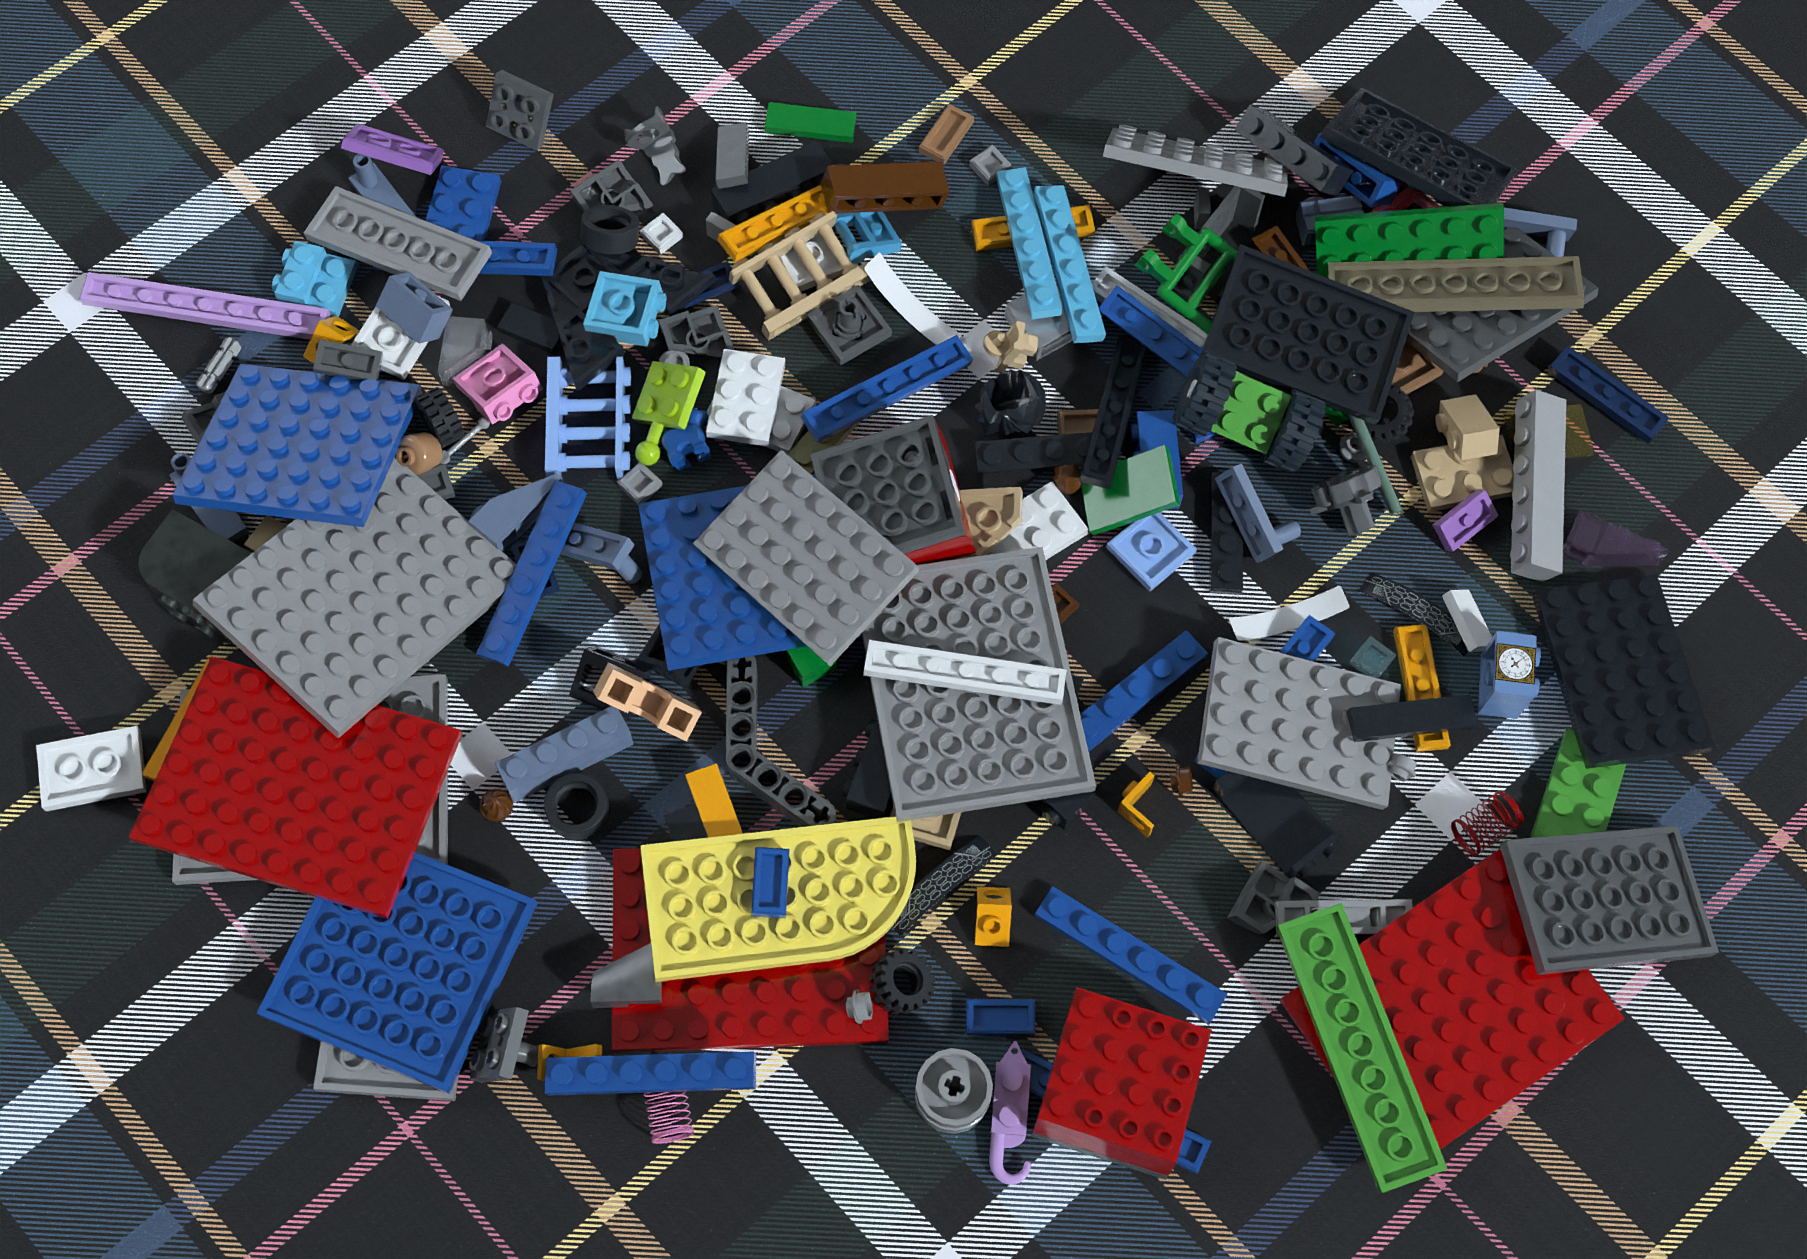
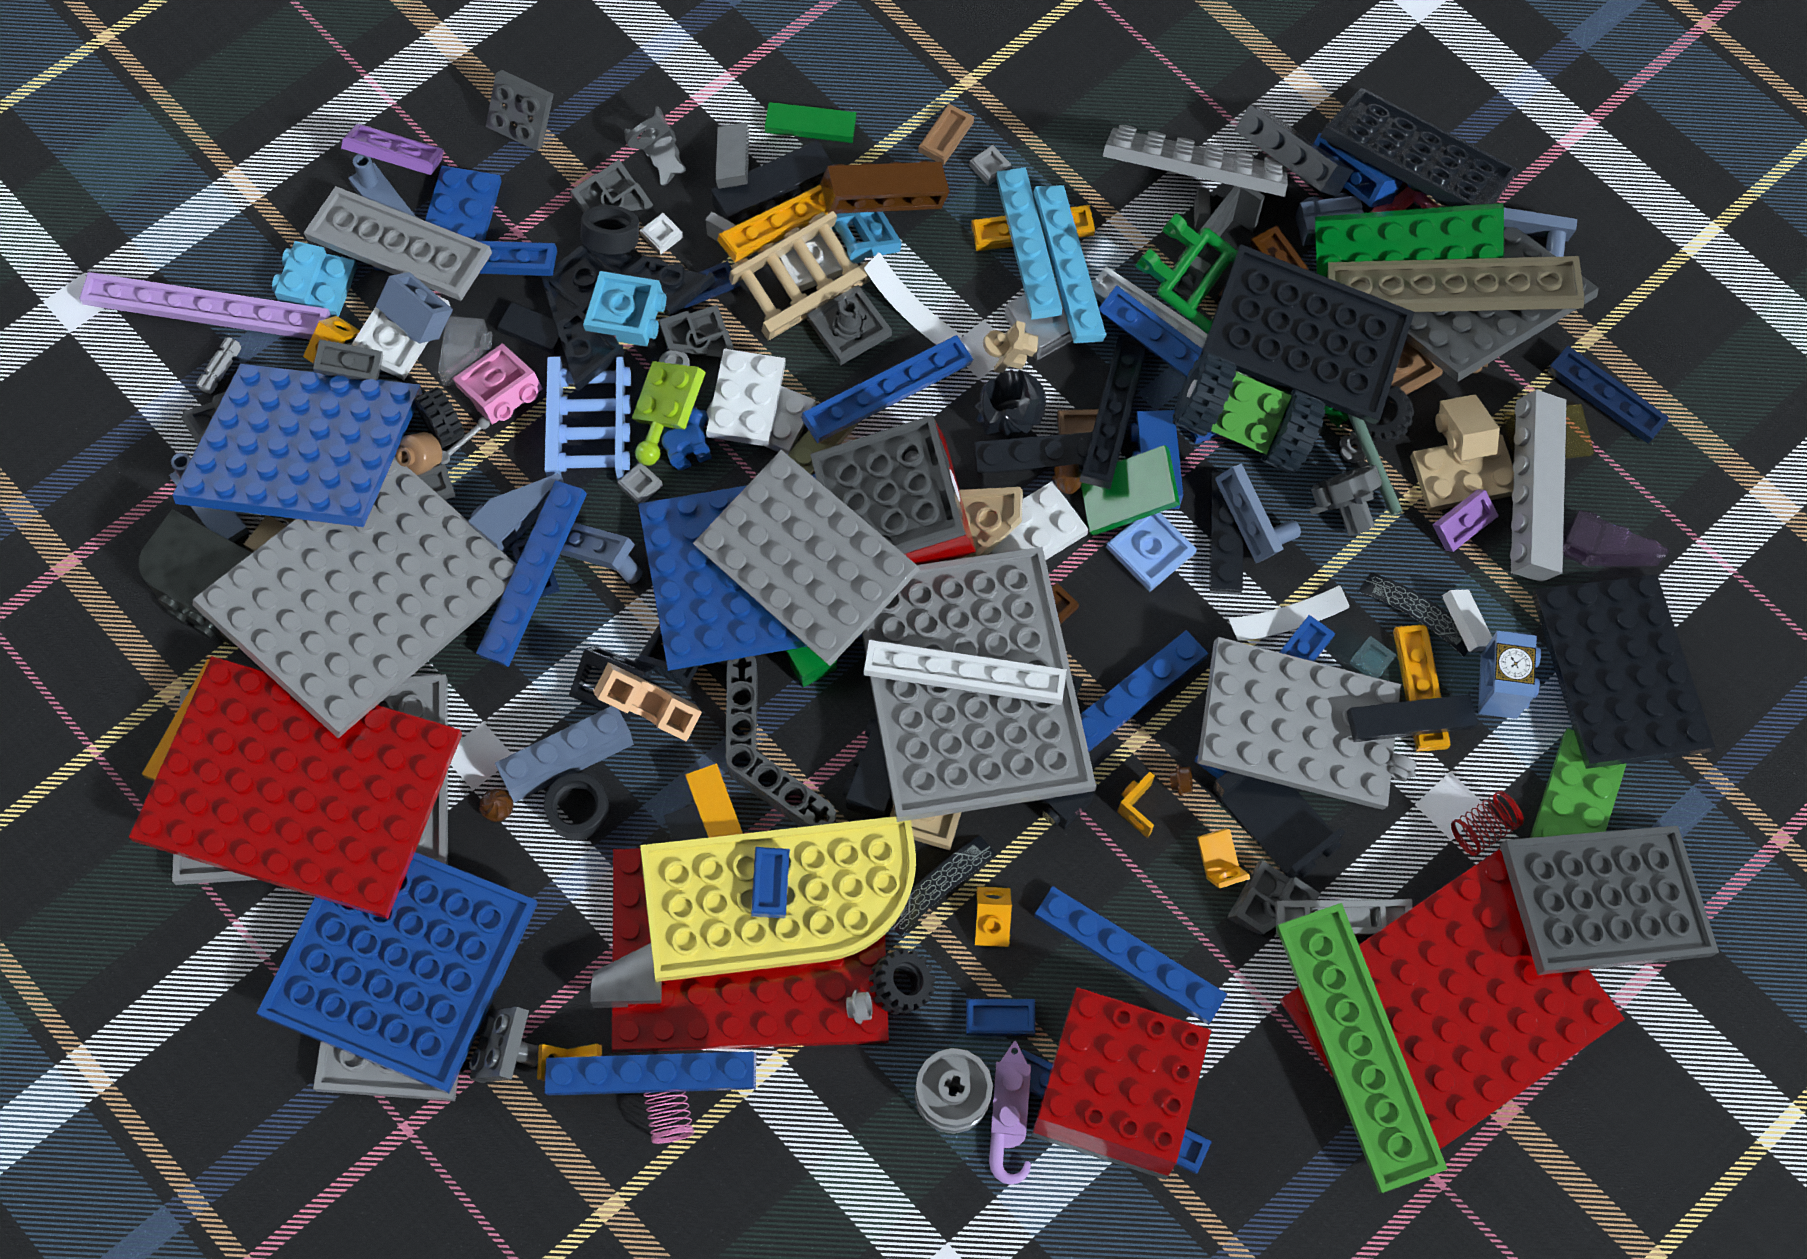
white plate [36,726,147,811] -> none
none -> light orange bracket [1197,828,1250,888]

